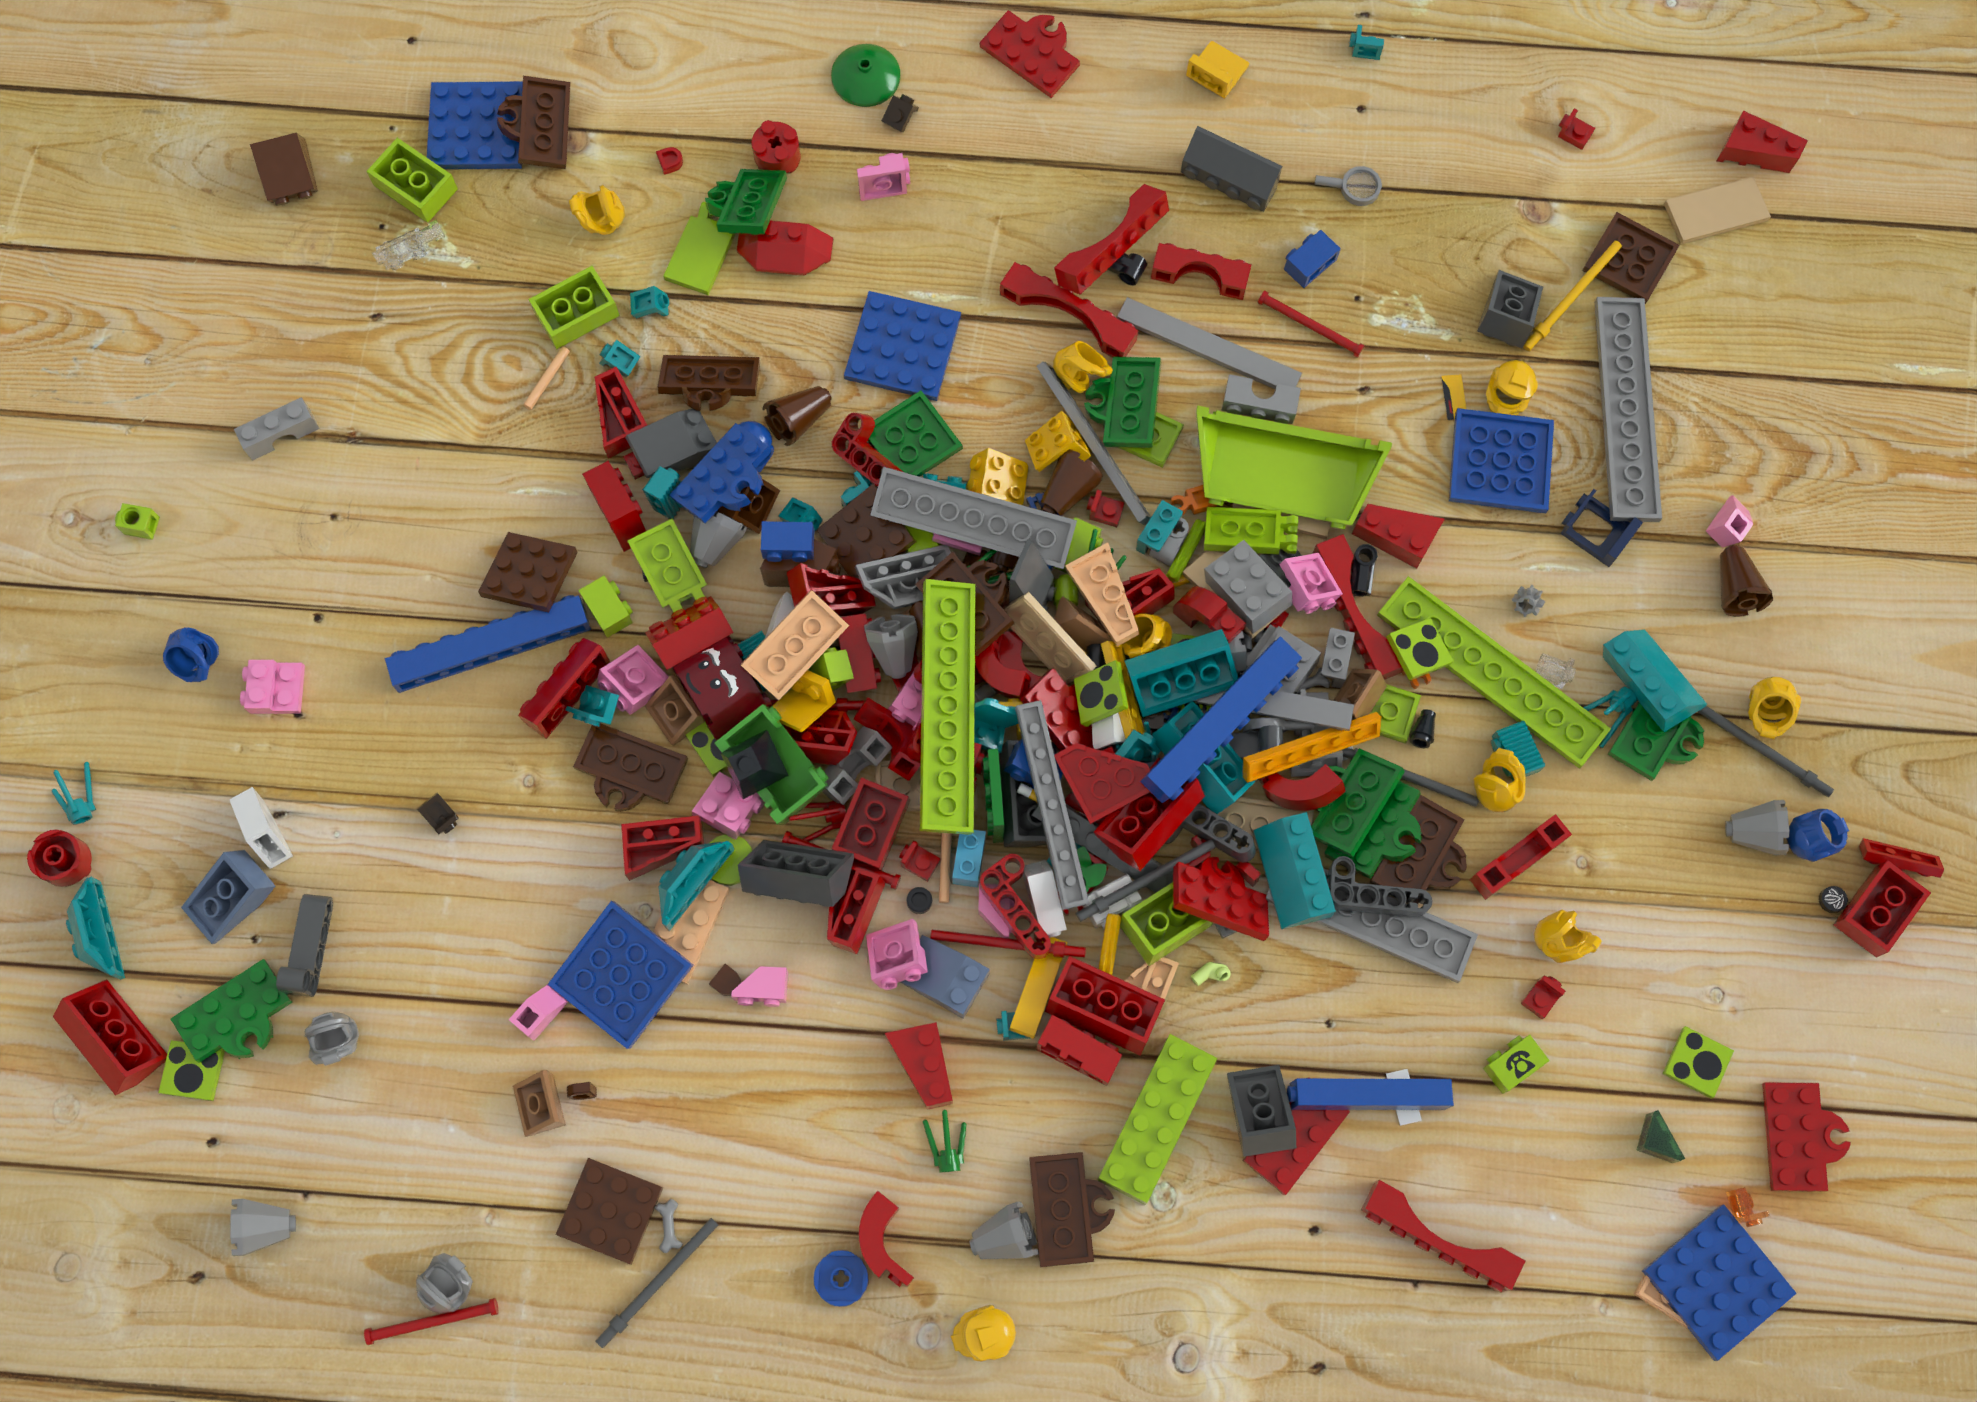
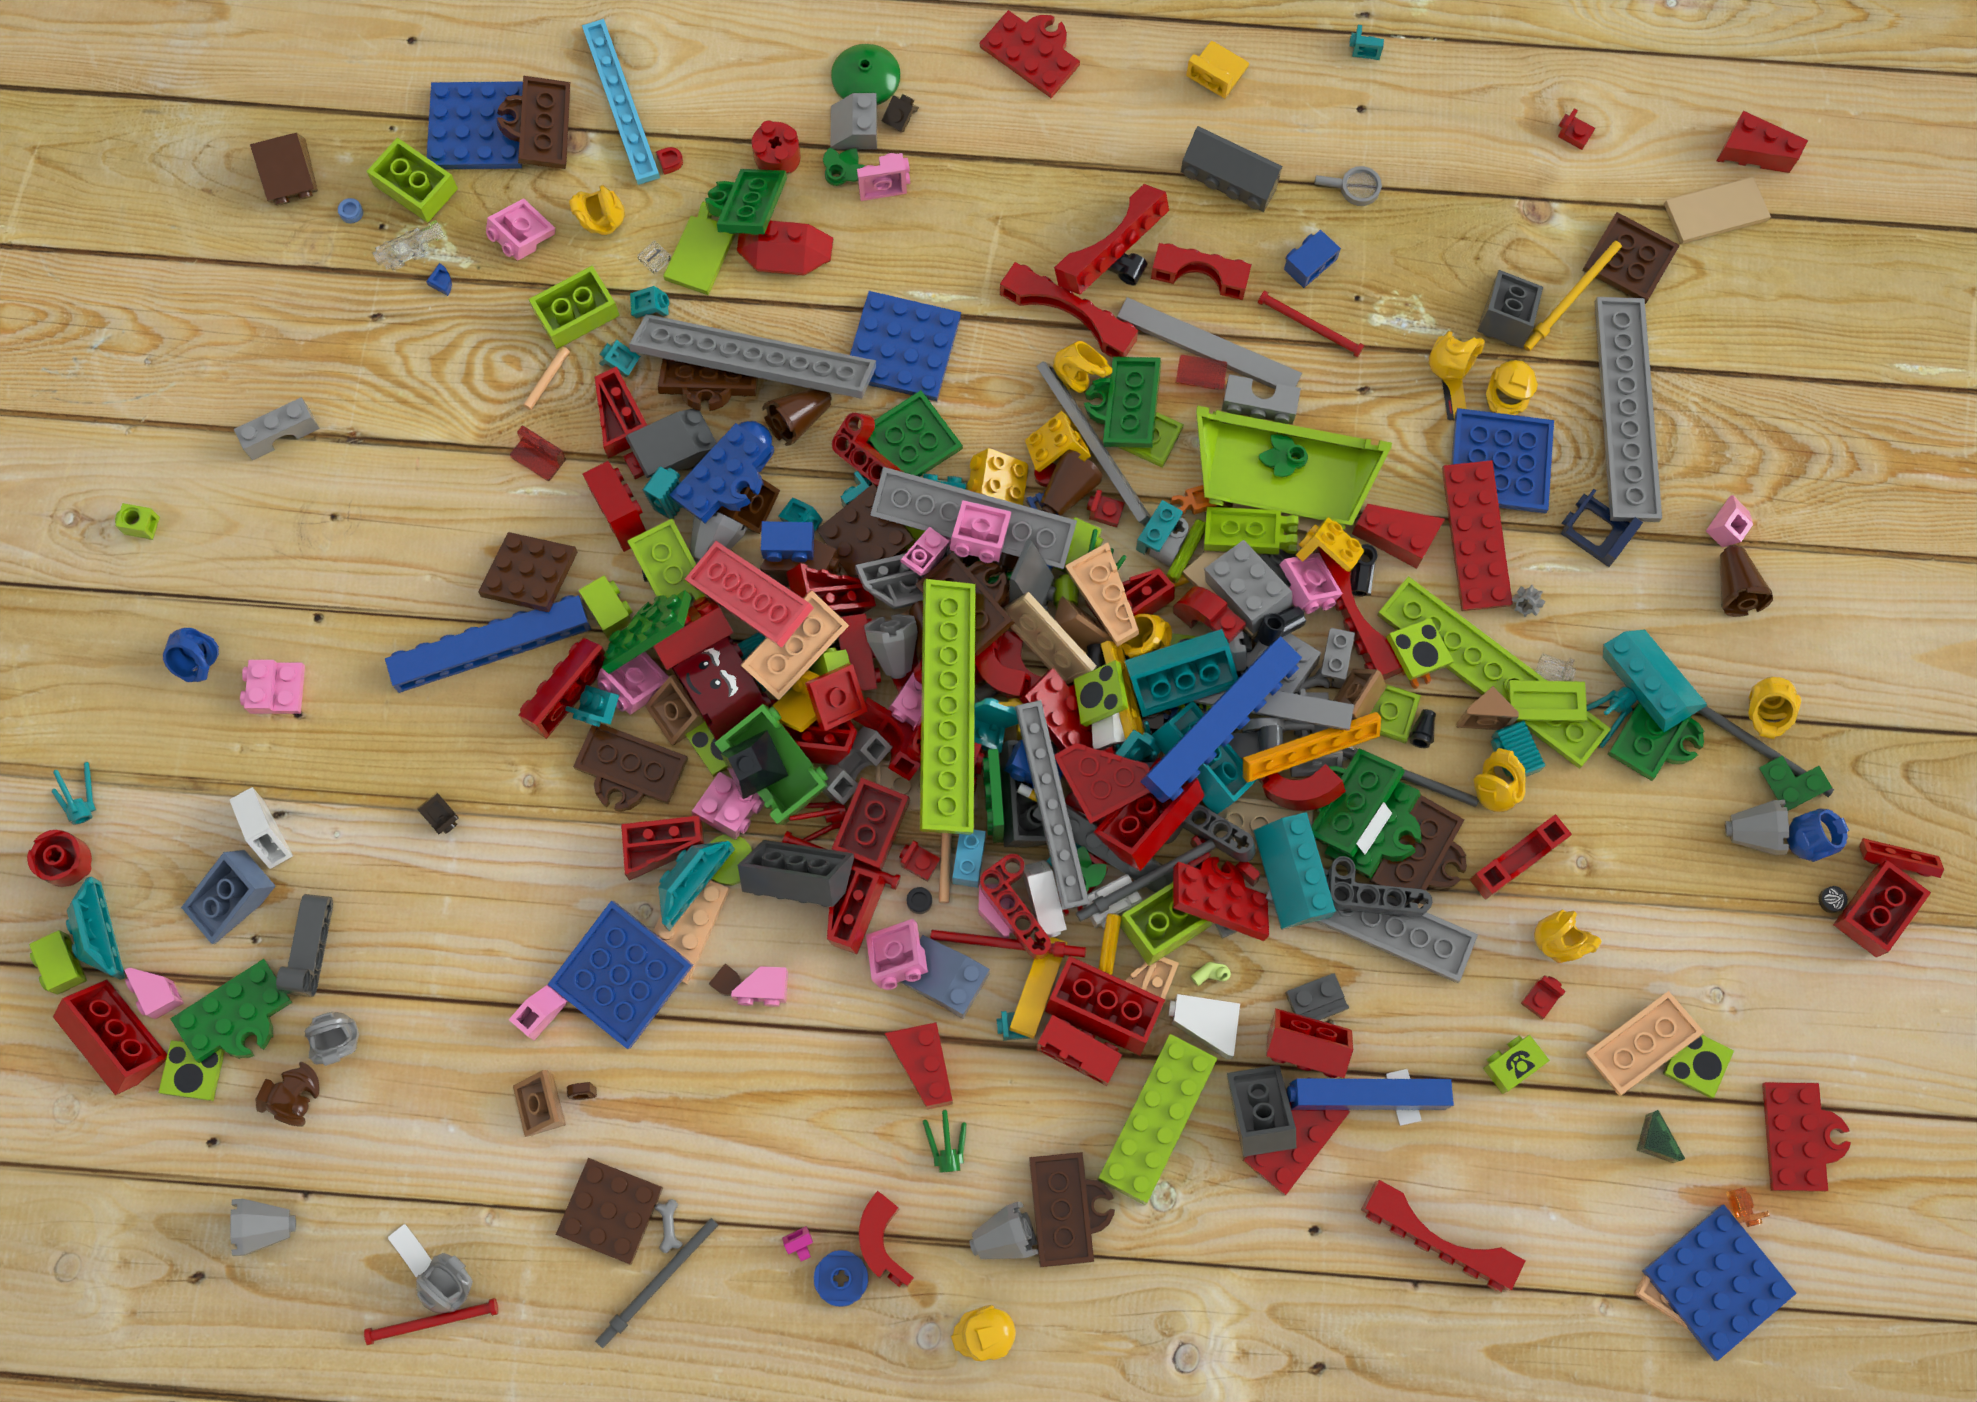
none -> lime brick [29,930,87,995]
none -> bright pink slope [124,968,184,1019]
none -> reddish brown animal [256,1062,320,1127]
none -> medium blue tile [338,198,363,223]
none -> white sticker [388,1224,432,1277]
none -> blue tile [426,263,452,296]
none -> bright pink plate [486,198,556,261]
none -> clear red panel [510,425,566,481]
none -> medium azure plate [582,19,660,185]
none -> green plate [602,590,692,674]
none -> light grey plate [629,314,876,399]
none -> clear tile [637,240,671,274]
none -> coral plate [685,541,814,648]
none -> dark pink tile [782,1226,813,1262]
none -> red plate [805,663,868,731]
none -> green plate [823,148,865,186]
none -> light grey slope [830,93,877,150]
none -> bright pink slope [900,527,949,576]
none -> bright pink plate [950,500,1011,563]
none -> red tile [1034,463,1056,487]
none -> white slope [1168,994,1240,1059]
none -> clear red panel [1175,354,1227,391]
none -> black piece [1257,606,1306,646]
none -> green plate [1259,434,1308,477]
none -> red brick [1266,1008,1354,1078]
none -> dark grey plate [1285,973,1349,1021]
none -> yellow bracket [1296,517,1364,572]
none -> white sticker [1356,802,1392,854]
none -> yellow helmet [1429,331,1485,380]
none -> red plate [1442,461,1513,611]
none -> medium nougat slope [1456,686,1519,730]
none -> lime piece [1508,680,1587,722]
none -> light nougat plate [1585,991,1704,1097]
none -> green plate [1759,755,1833,811]

